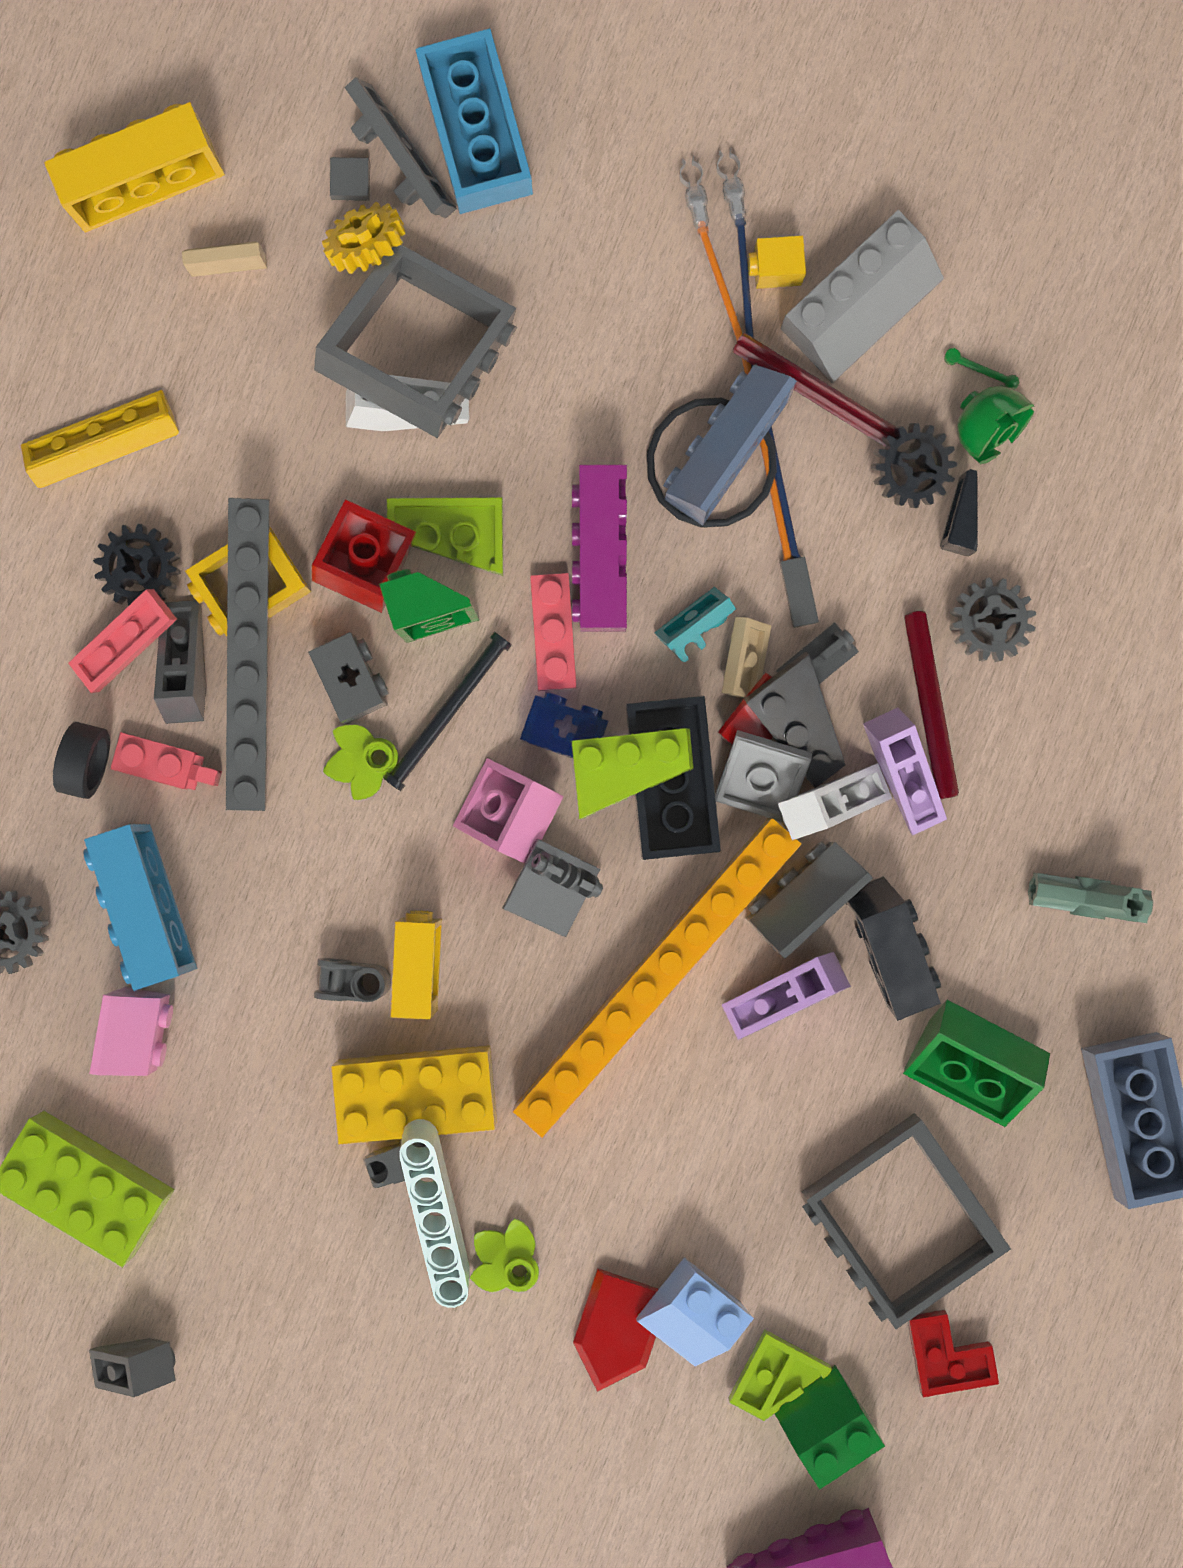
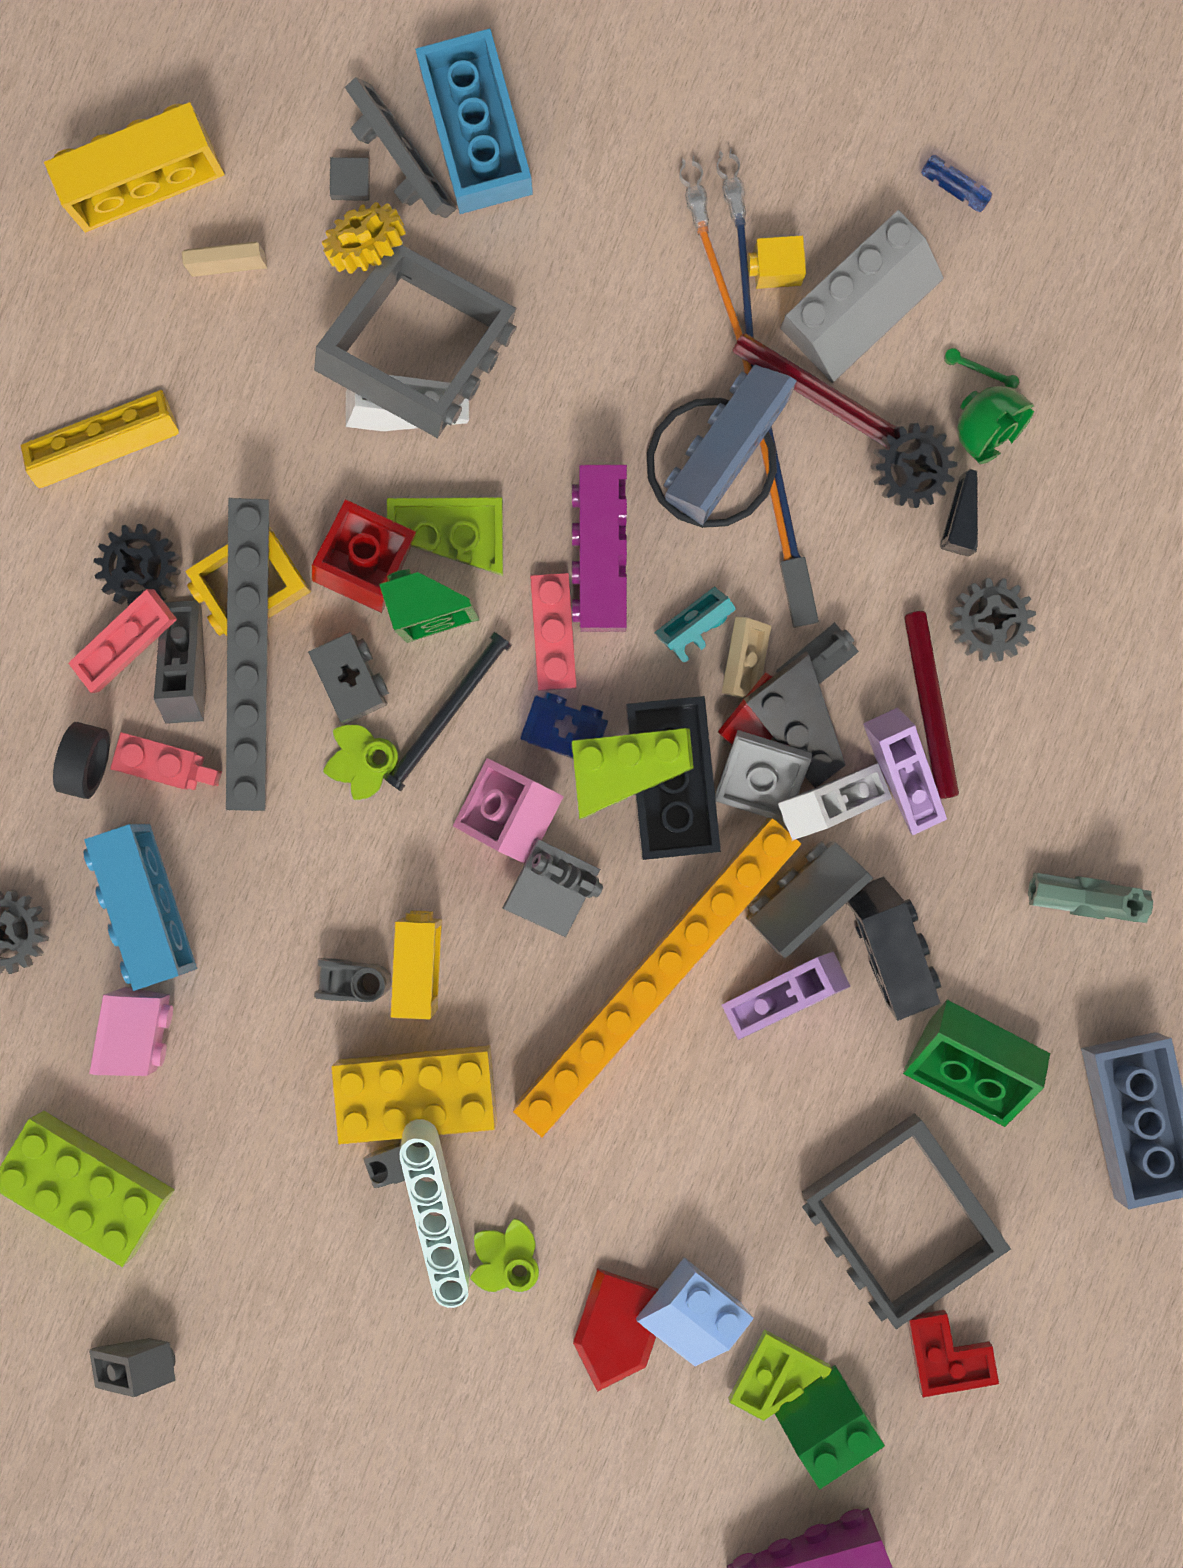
none -> clear blue axle [921,155,993,212]

